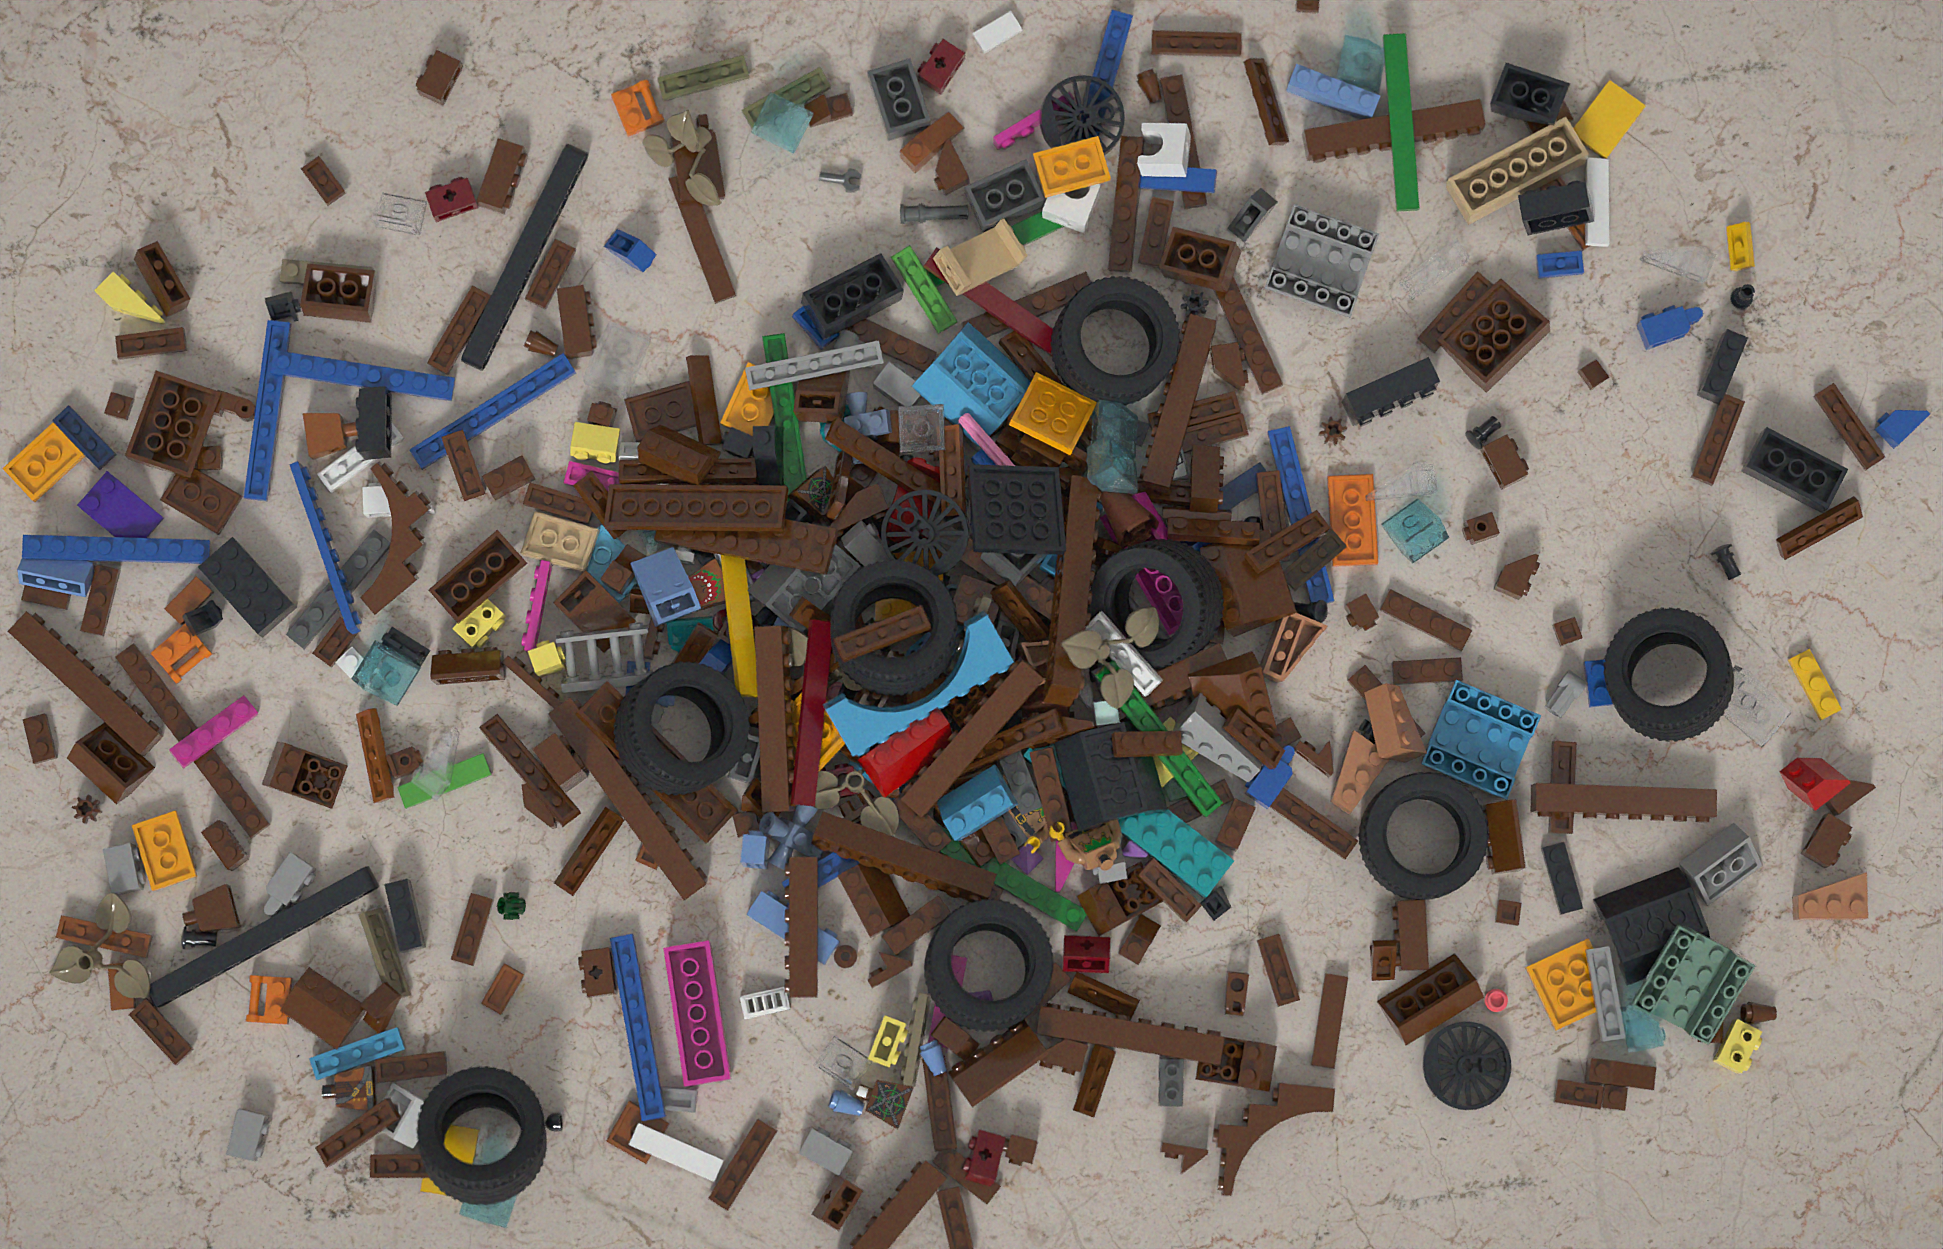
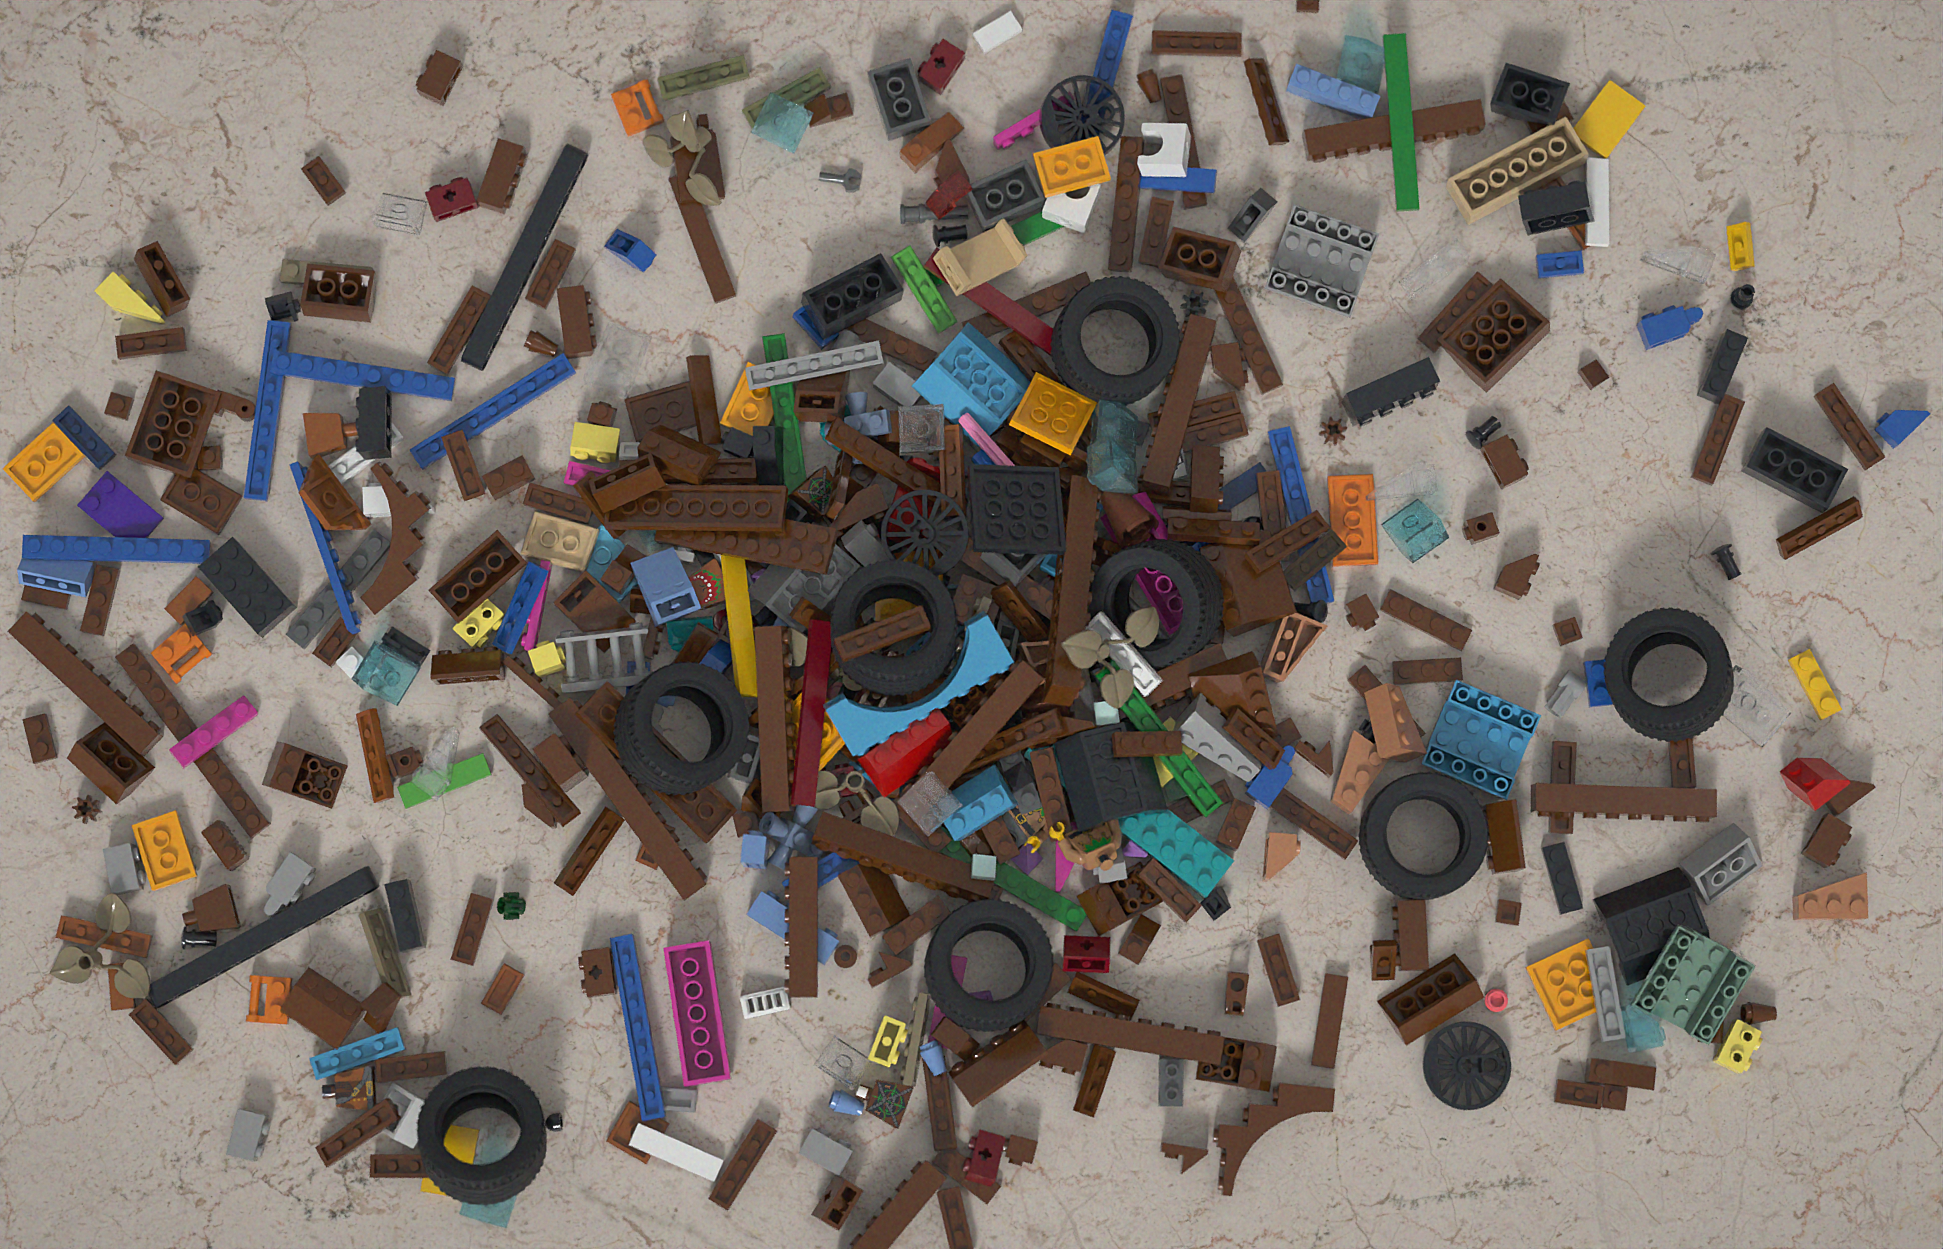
none -> dark orange wing [299,454,372,530]
none -> blue plate [492,561,549,654]
none -> reddish brown brick [589,453,666,513]
none -> clear slope [897,771,963,836]
none -> clear red slope [925,170,973,220]
none -> black pin [932,224,968,248]
none -> light aqua tile [971,854,996,881]
none -> black slope [1002,761,1034,793]
none -> nougat slope [1262,832,1301,882]
none -> reddish brown plate [1668,738,1697,788]

